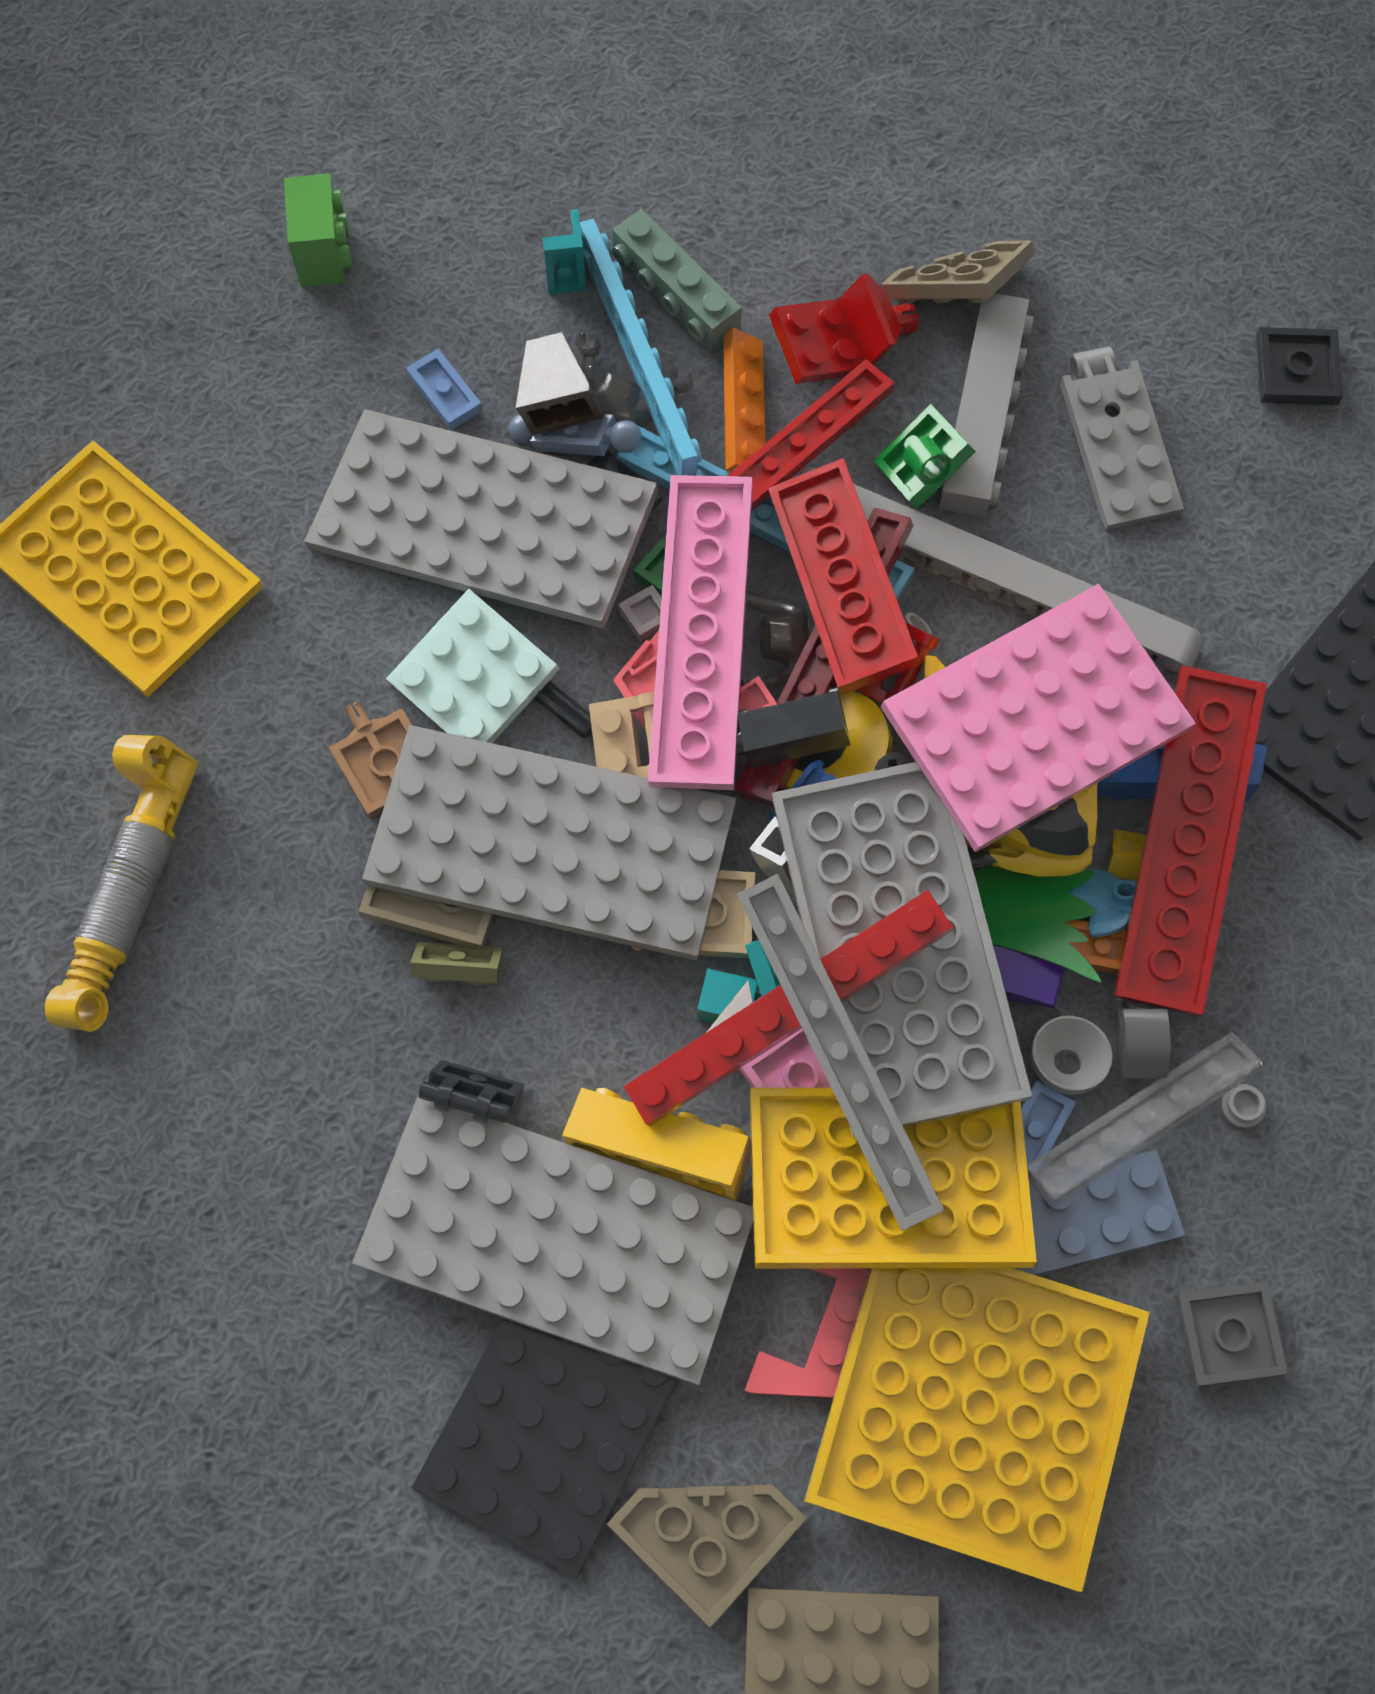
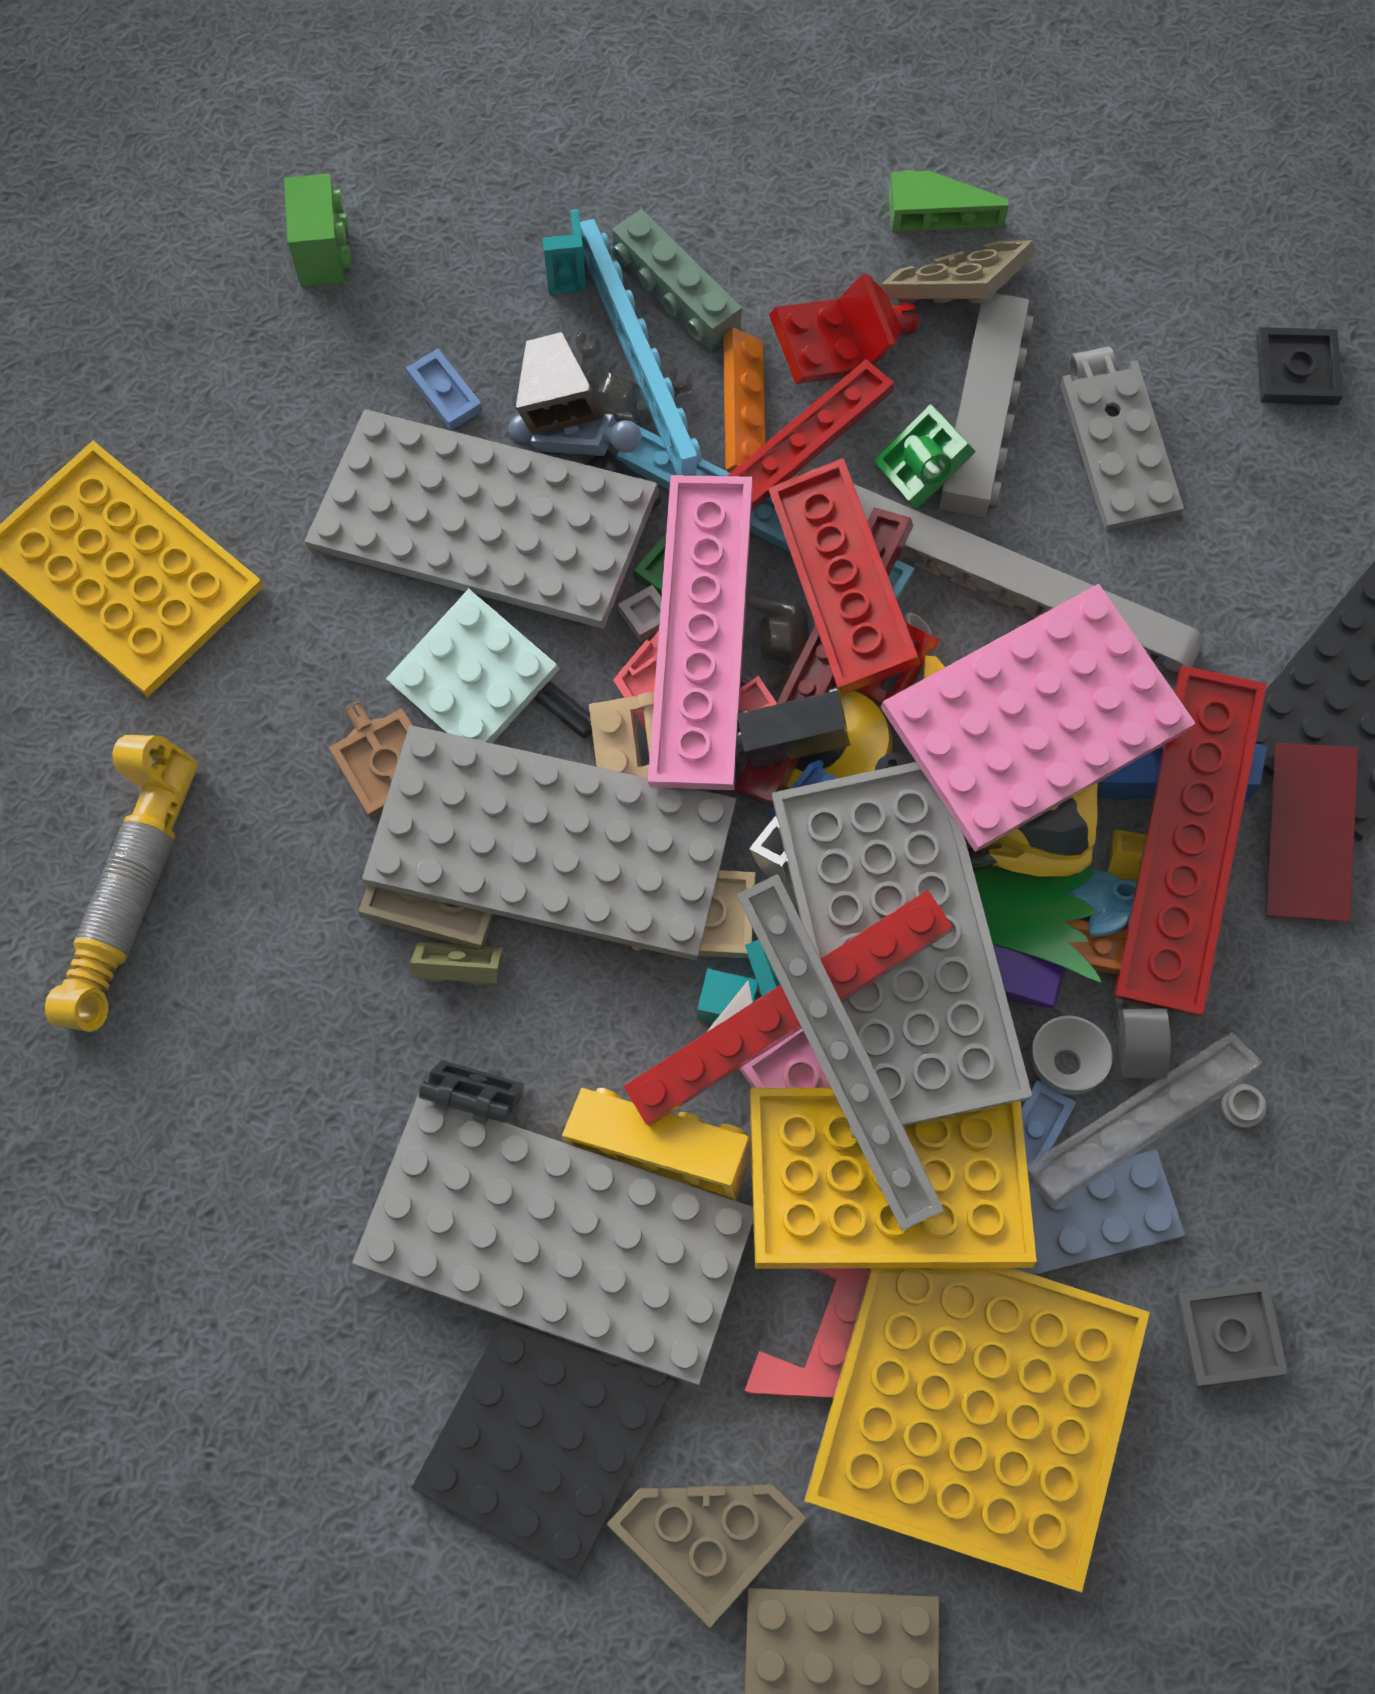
none -> bright green slope [888,170,1009,231]
none -> dark red piece [1266,743,1358,922]

